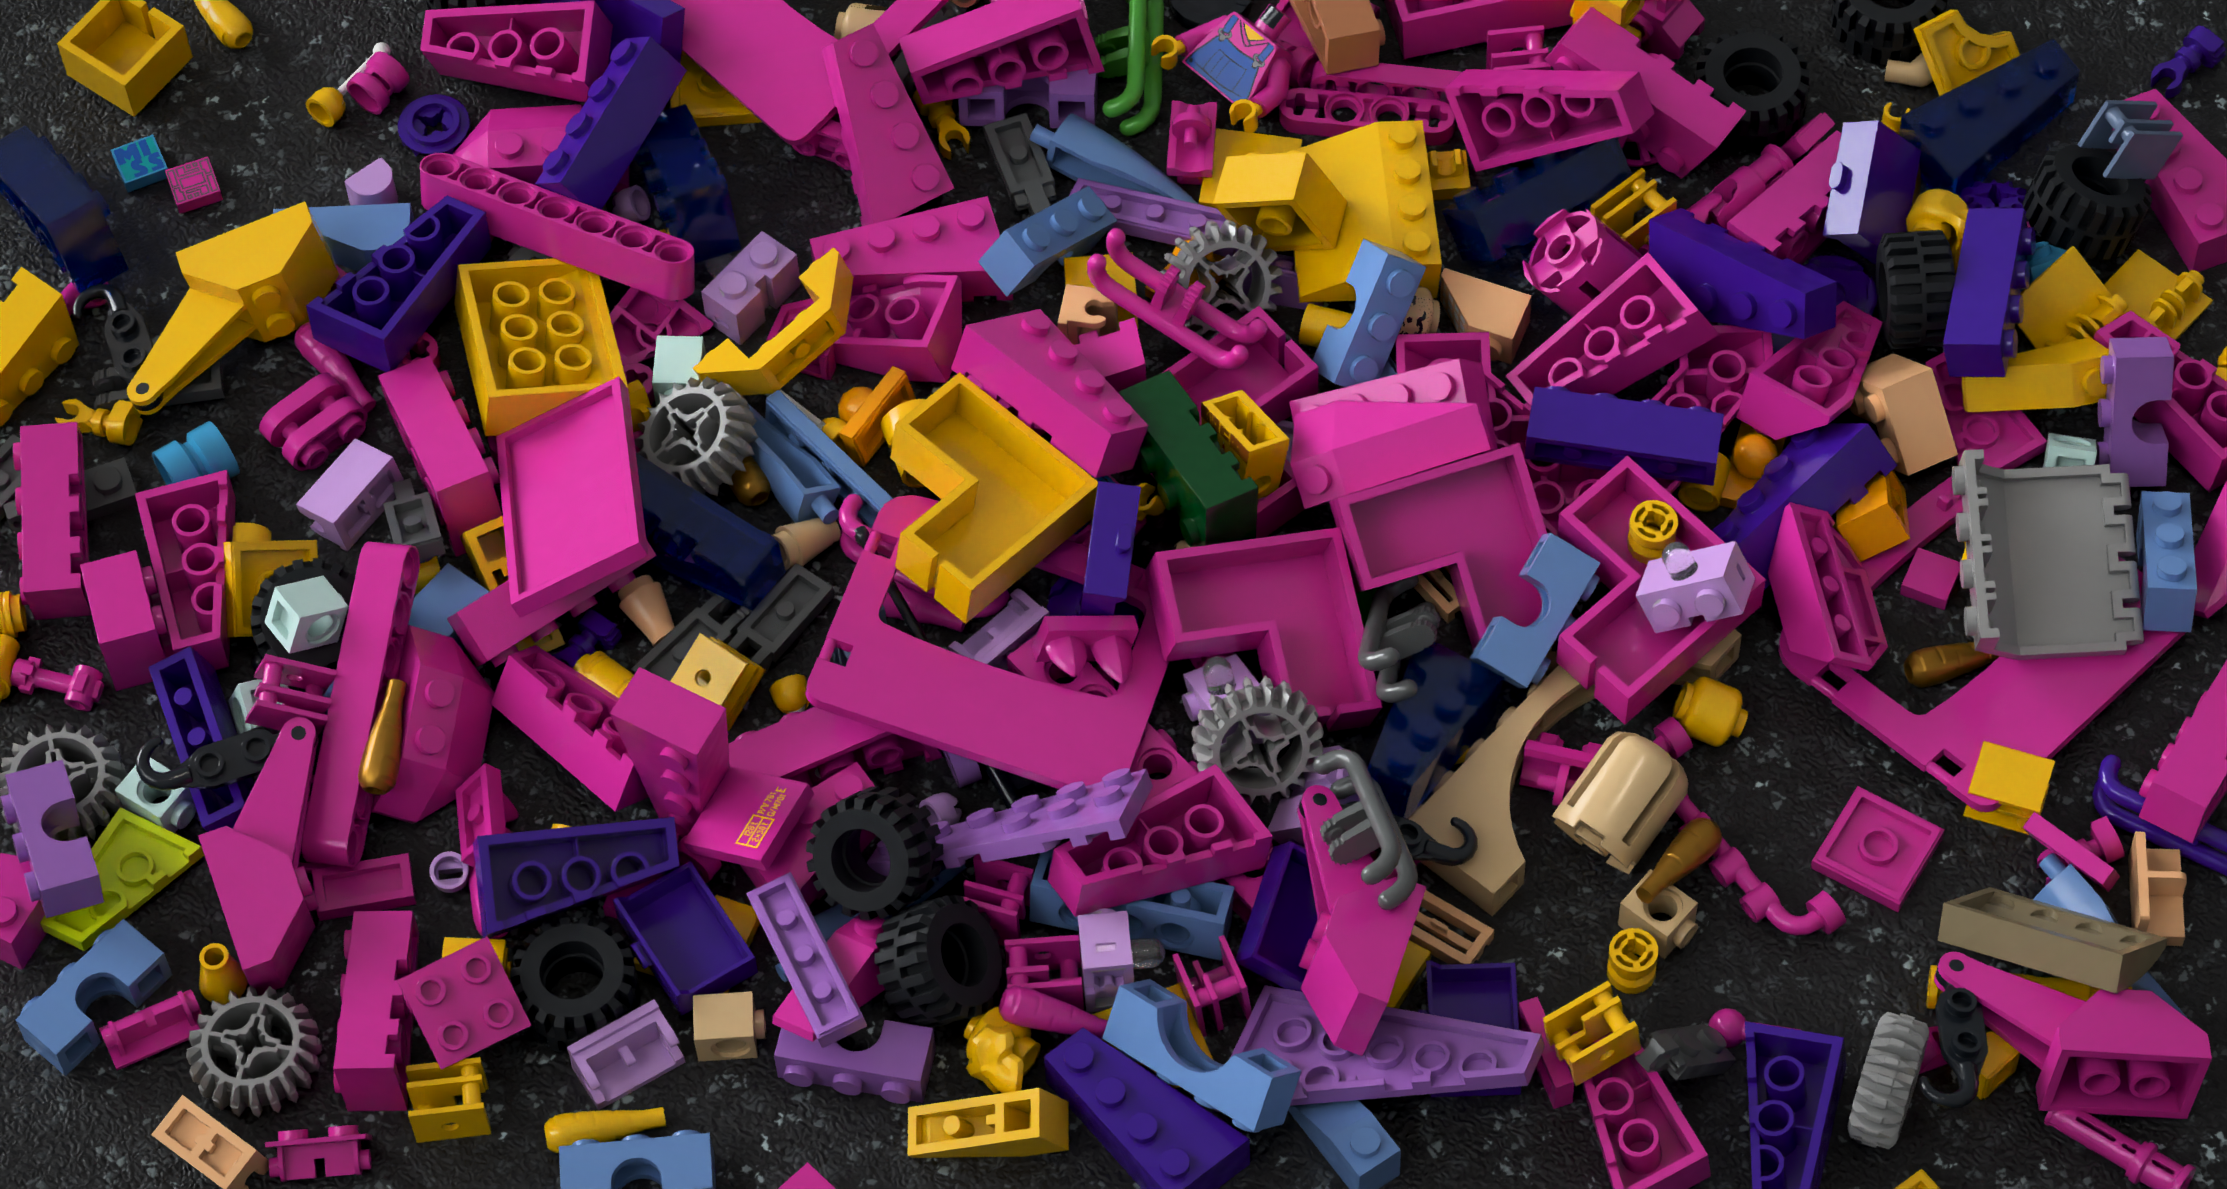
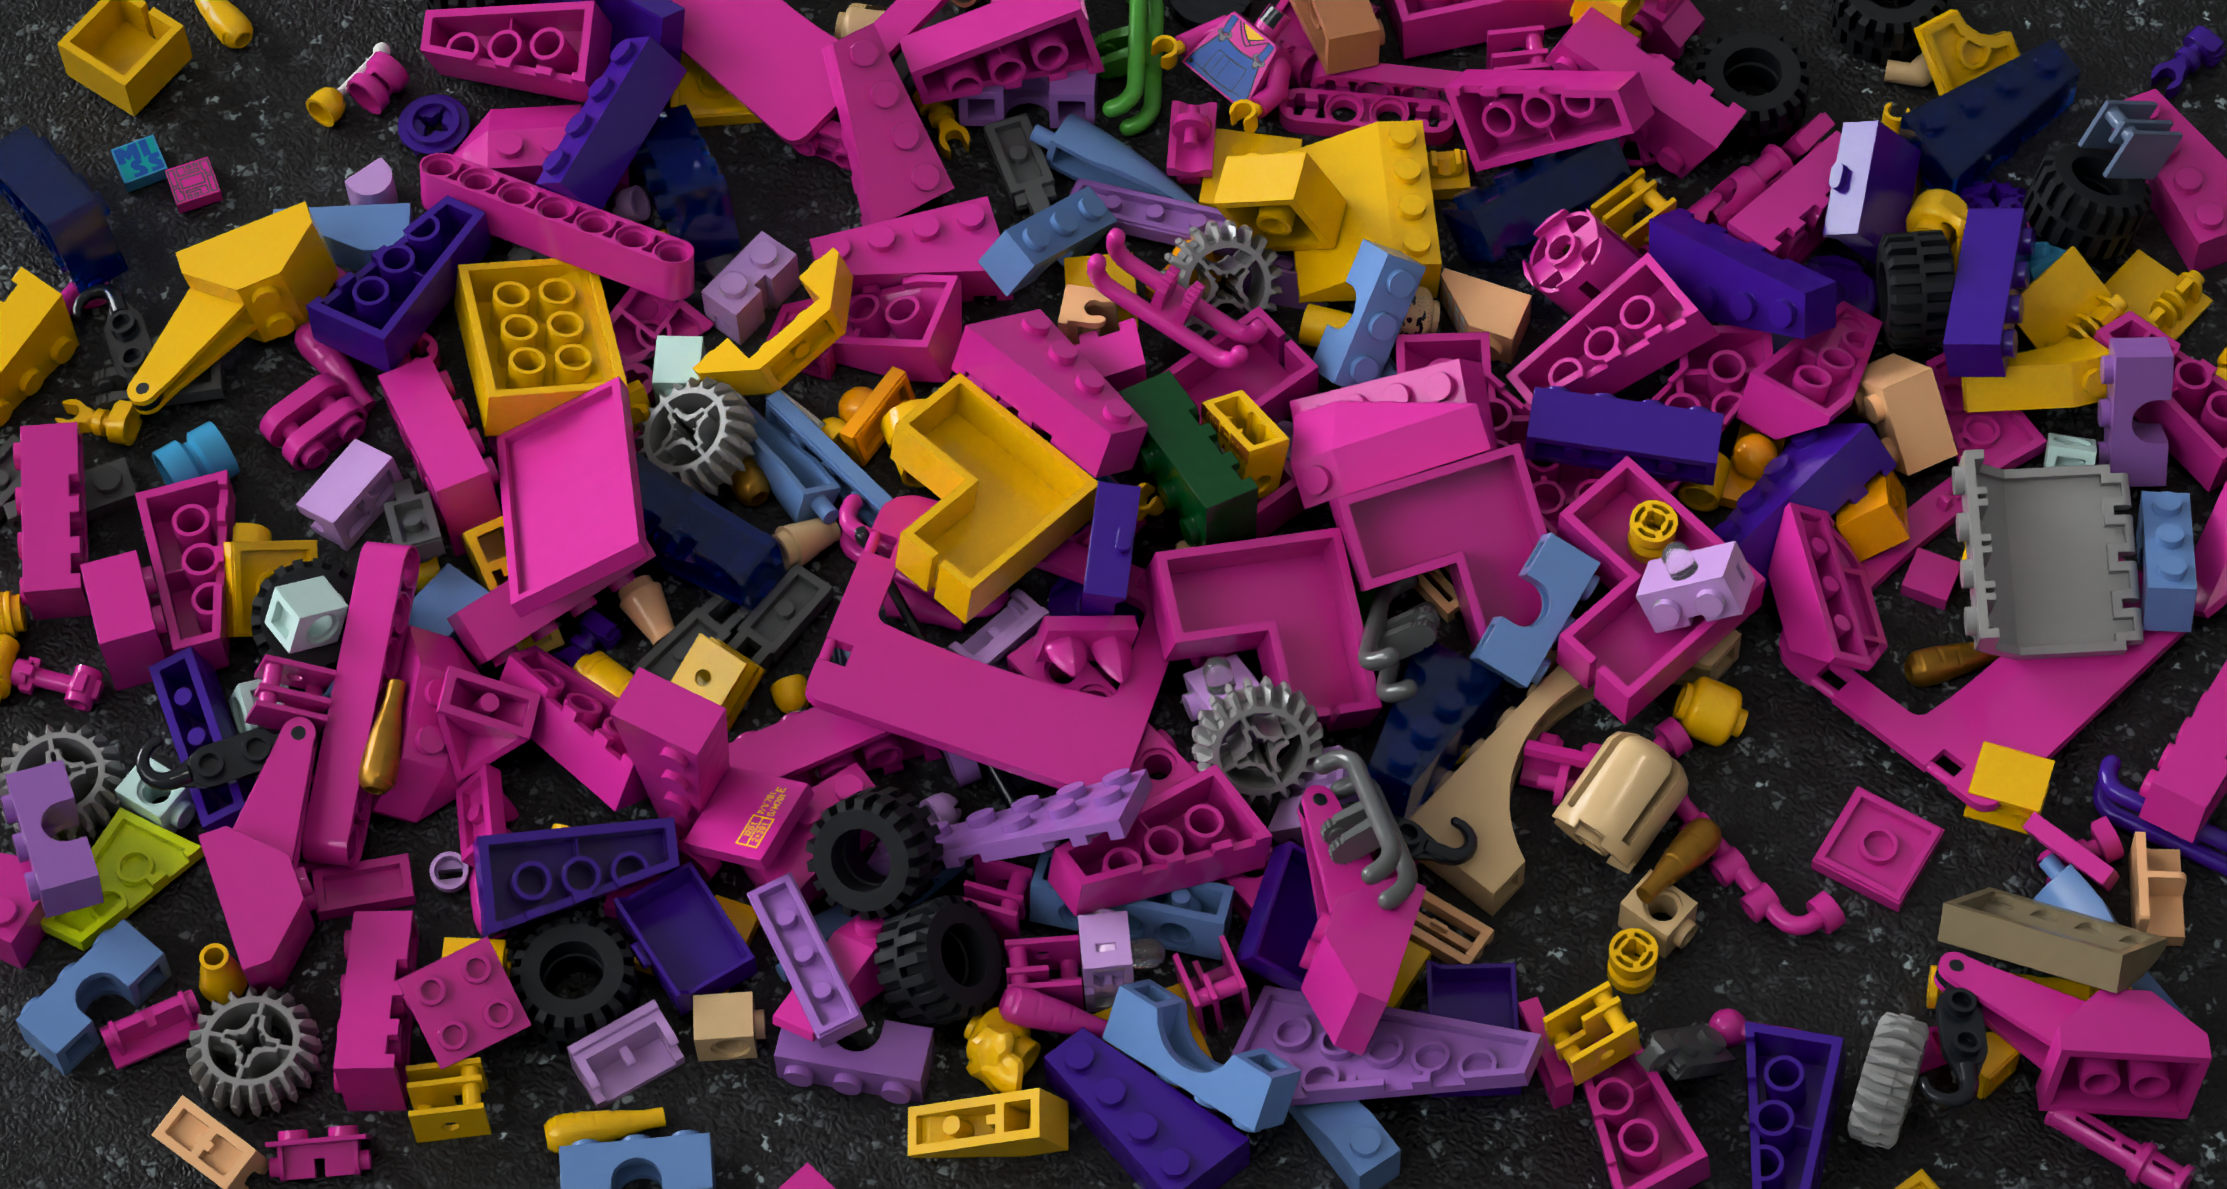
none -> dark pink slope [436,665,541,783]

